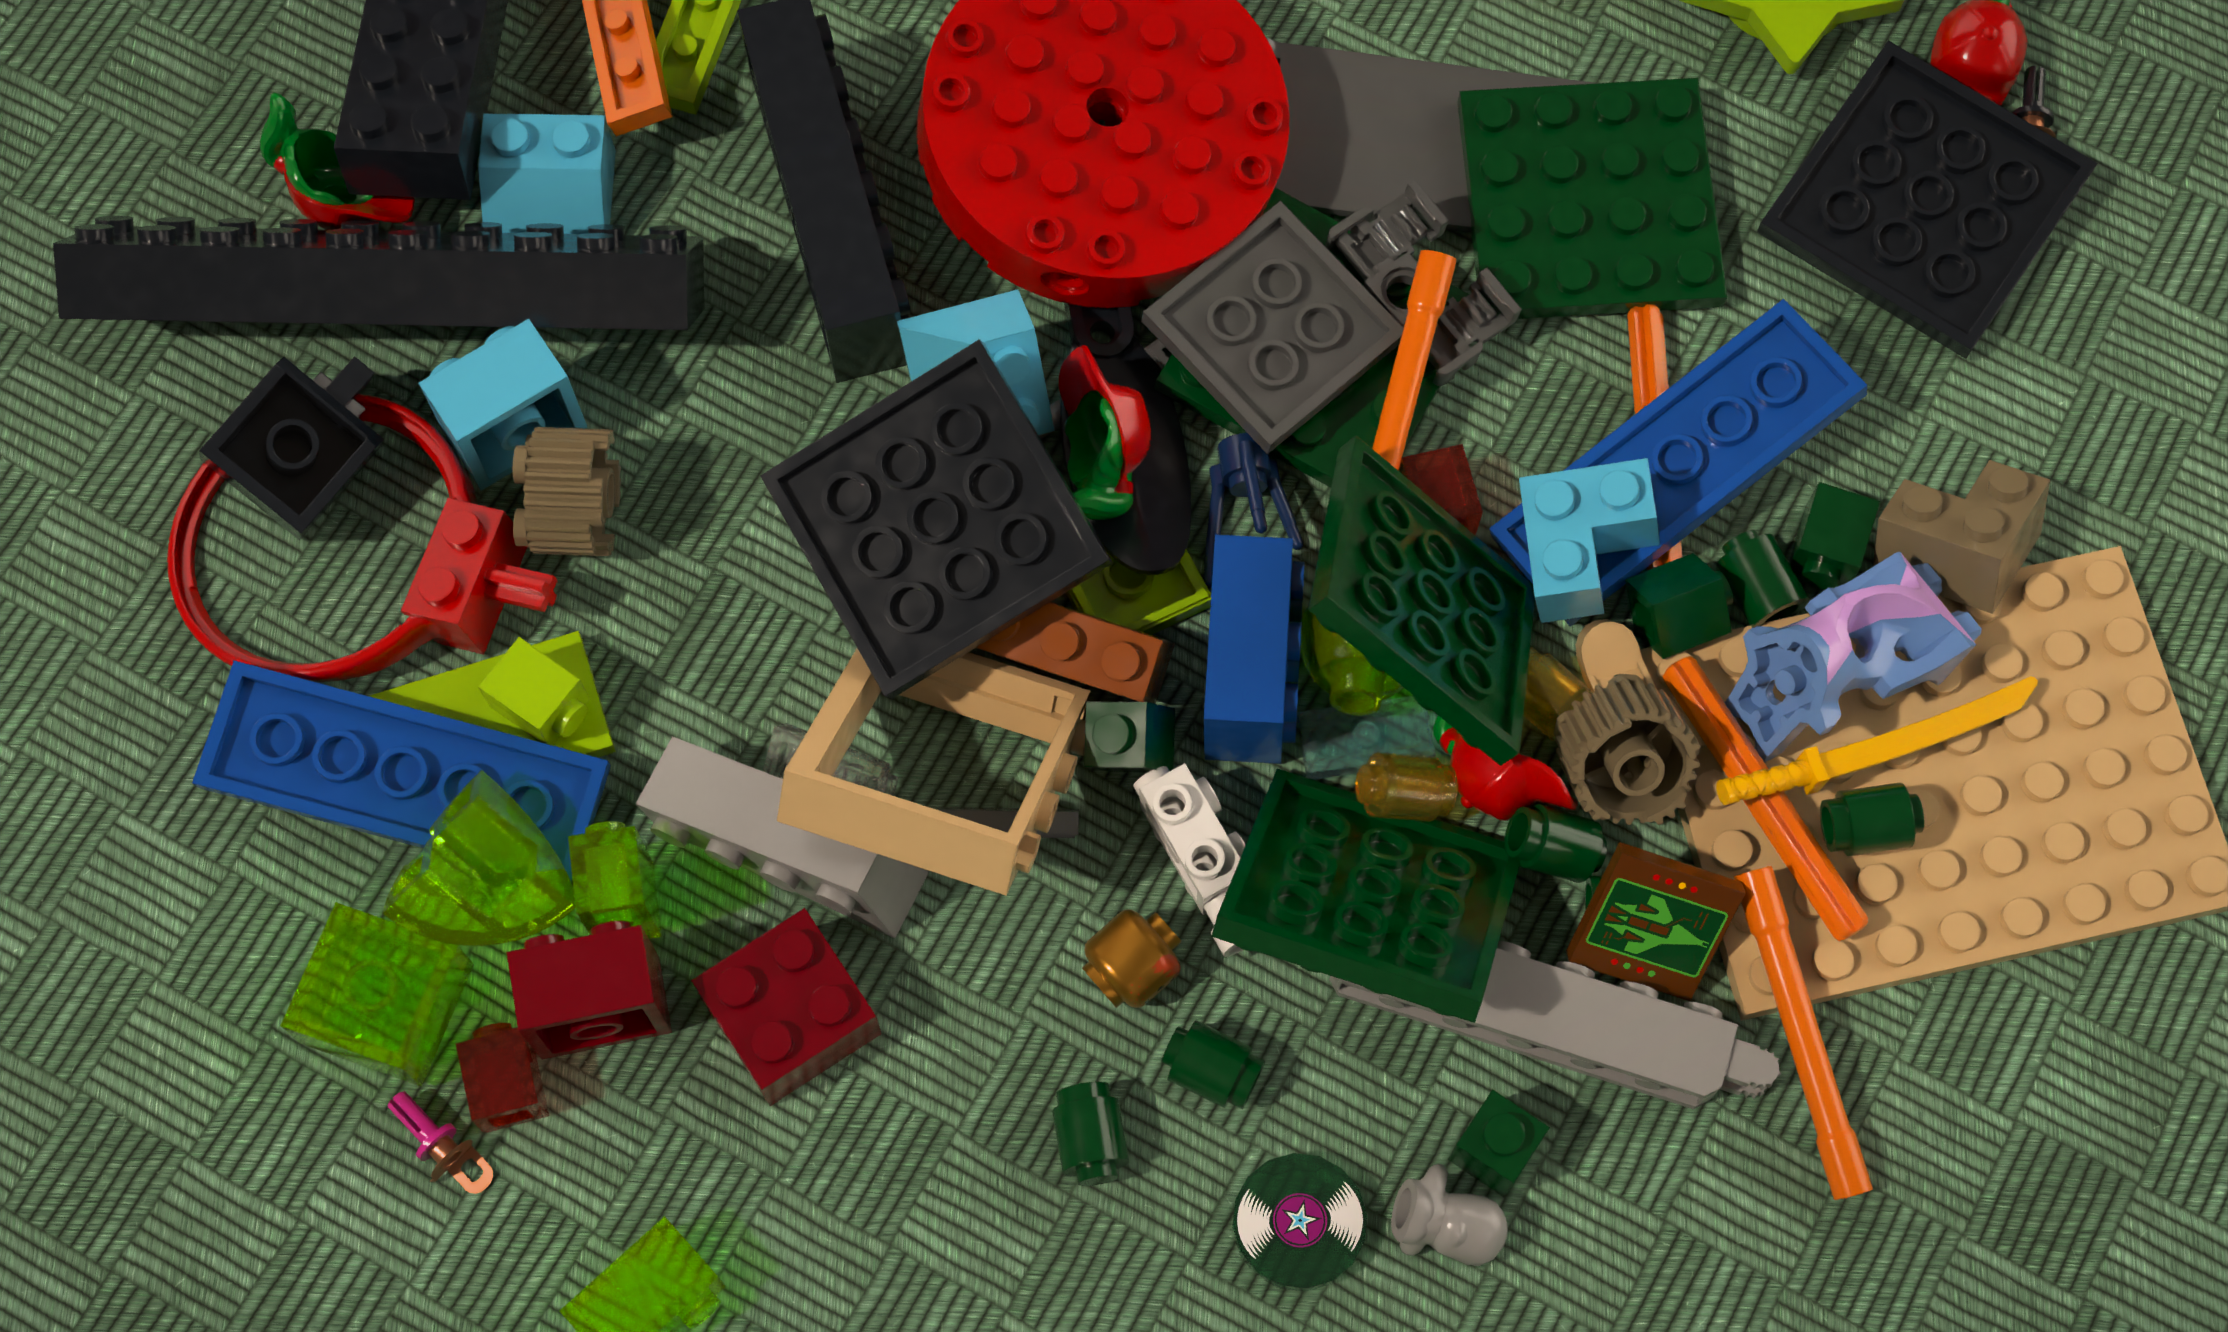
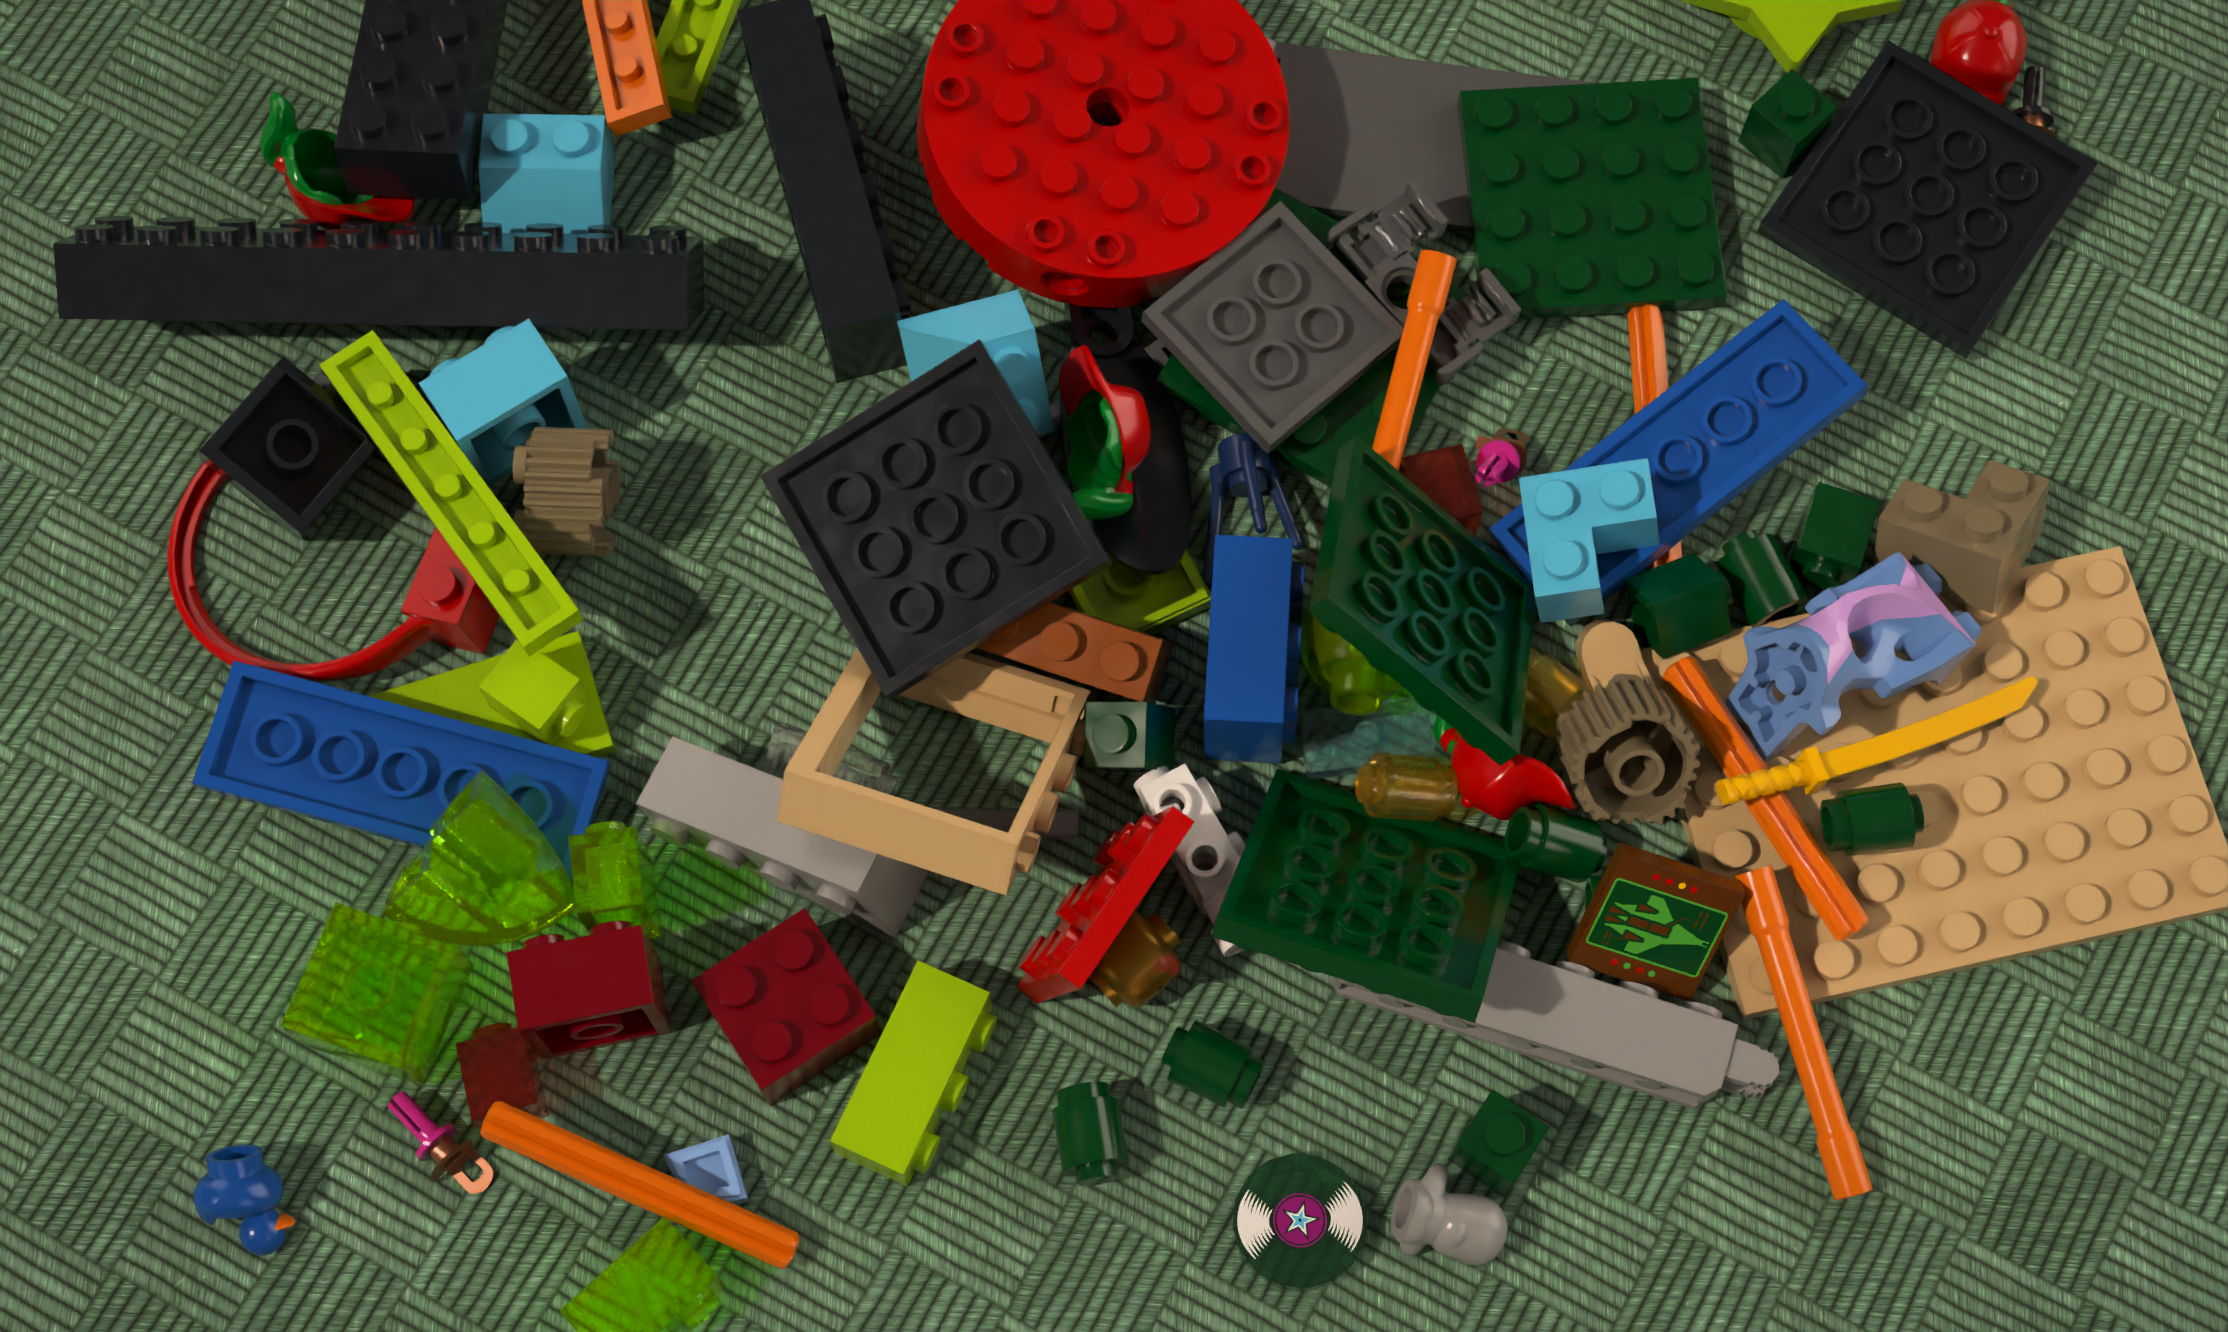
none -> blue animal [193,1145,295,1256]
none -> lime plate [319,330,584,657]
none -> orange axle [480,1101,800,1269]
none -> light blue tile [664,1134,749,1205]
none -> lime brick [830,960,998,1186]
none -> red plate [1016,806,1194,1004]
none -> dark pink piece [1475,428,1529,487]
none -> dark green brick [1738,69,1837,179]

